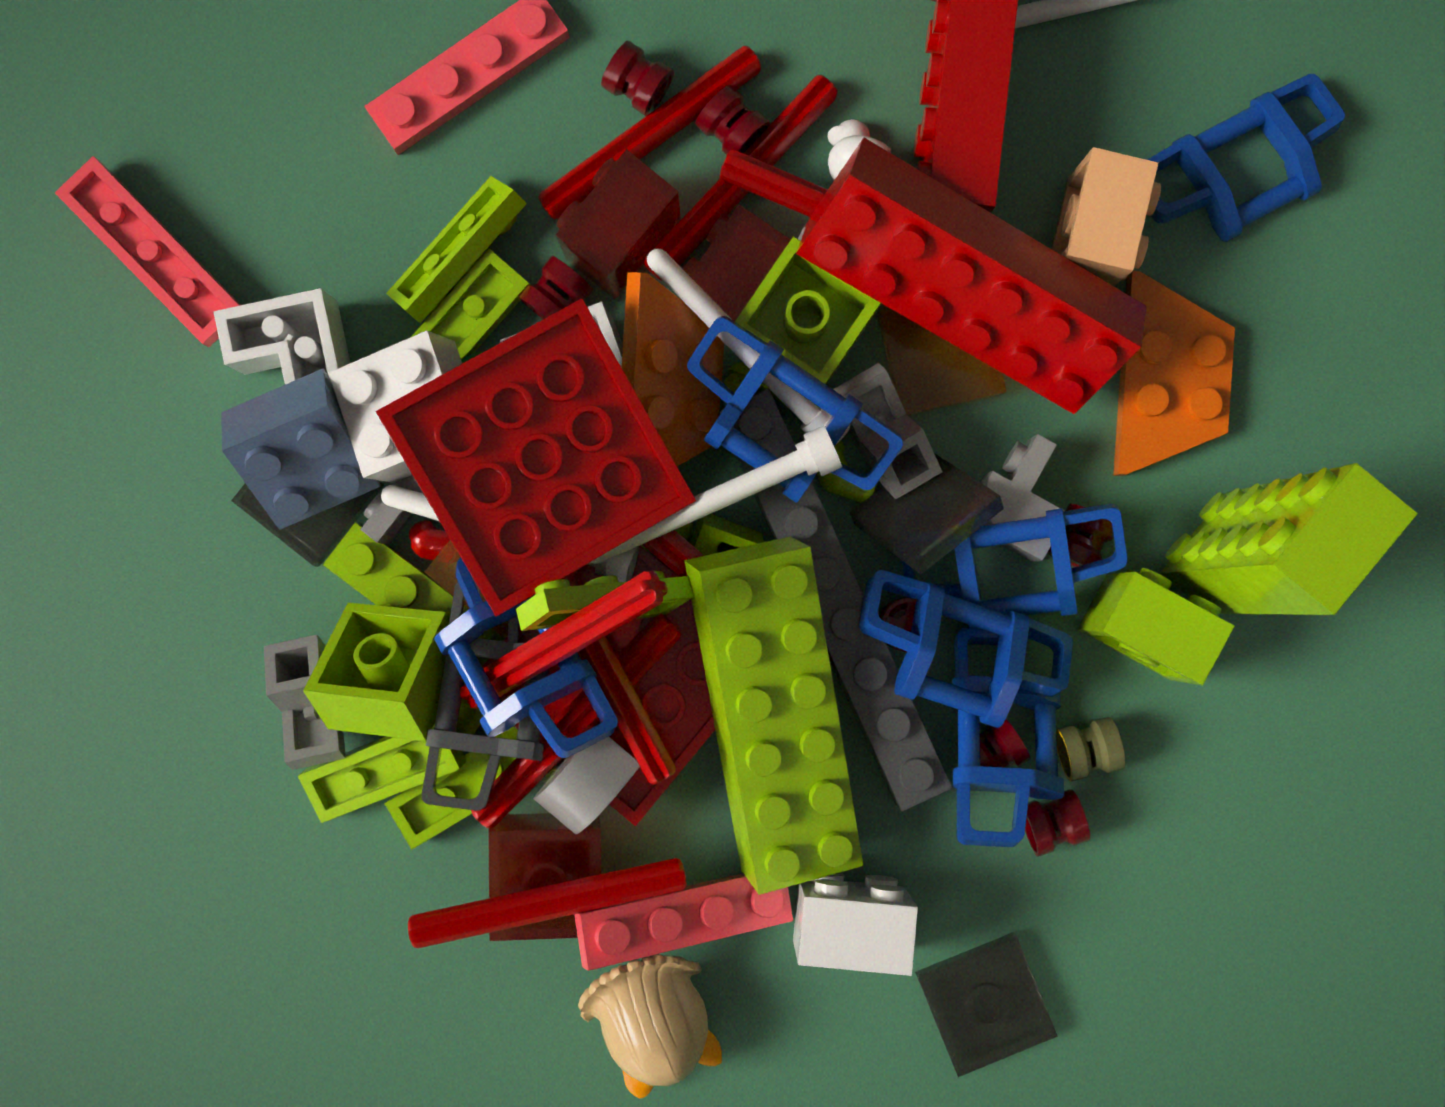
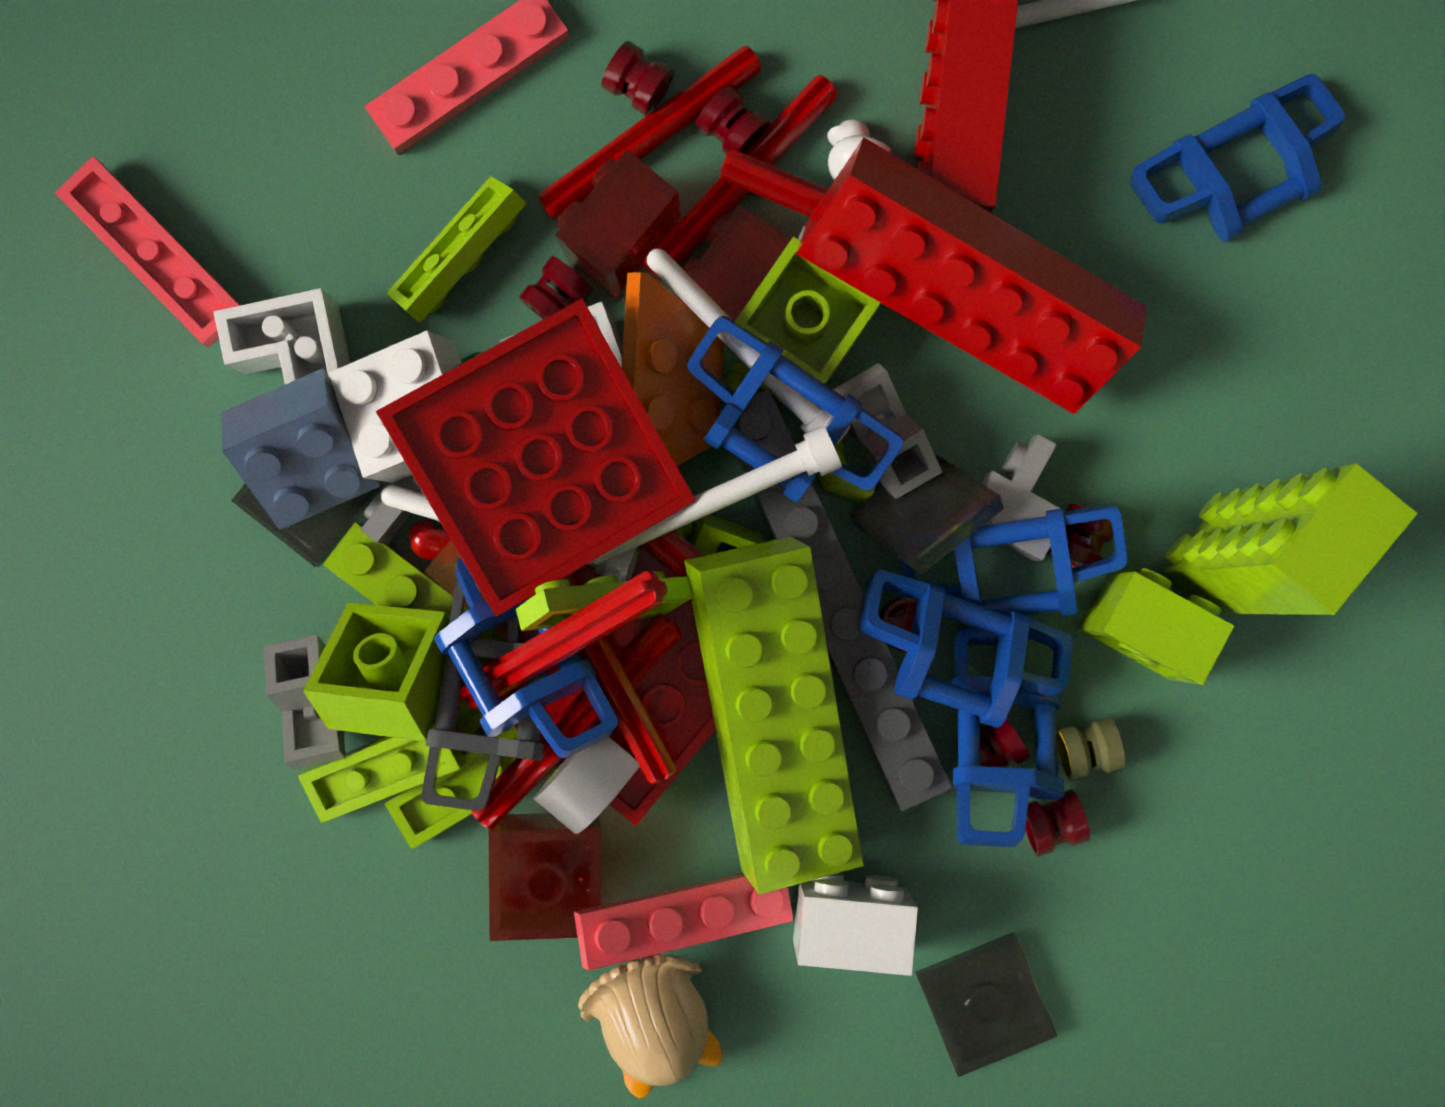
red axle [408,858,687,949] -> none
lime plate [411,249,530,359] -> none
clear orange tile [878,309,1007,415] -> none
light nougat brick [1051,147,1161,286] -> none
orange wing [1113,271,1235,476] -> none

